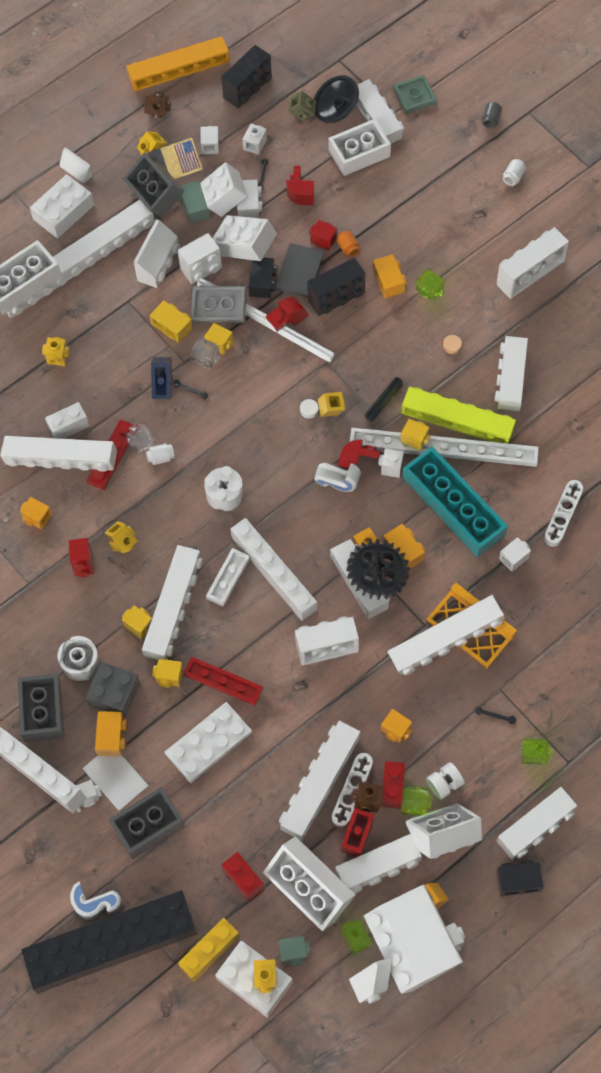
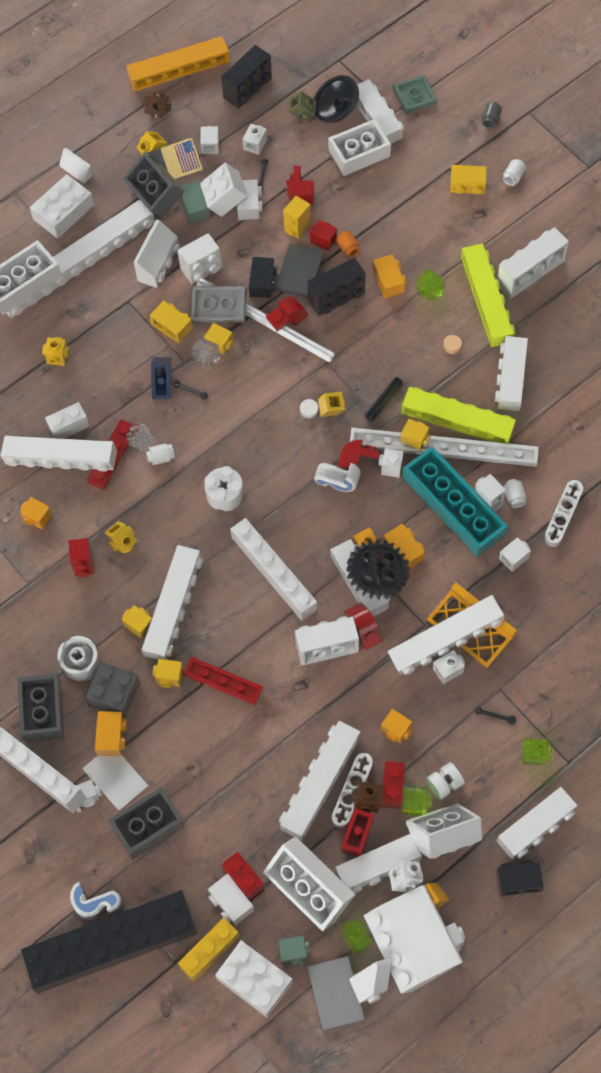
white plate [164,702,252,784] -> none
white plate [206,548,250,607] -> none
white brick [212,215,277,261] -> none
yellow brick [254,959,277,994] -> none
none -> white brick [208,873,254,926]
none -> yellow brick [283,196,311,239]
none -> light grey tile [307,956,365,1031]
none -> red brick [344,602,383,650]
none -> white brick [389,859,423,893]
none -> white brick [433,650,465,684]
none -> yellow brick [450,165,487,194]
none -> neon yellow brick [461,243,515,347]
none -> white brick [475,474,506,512]
none -> white brick [504,479,527,509]

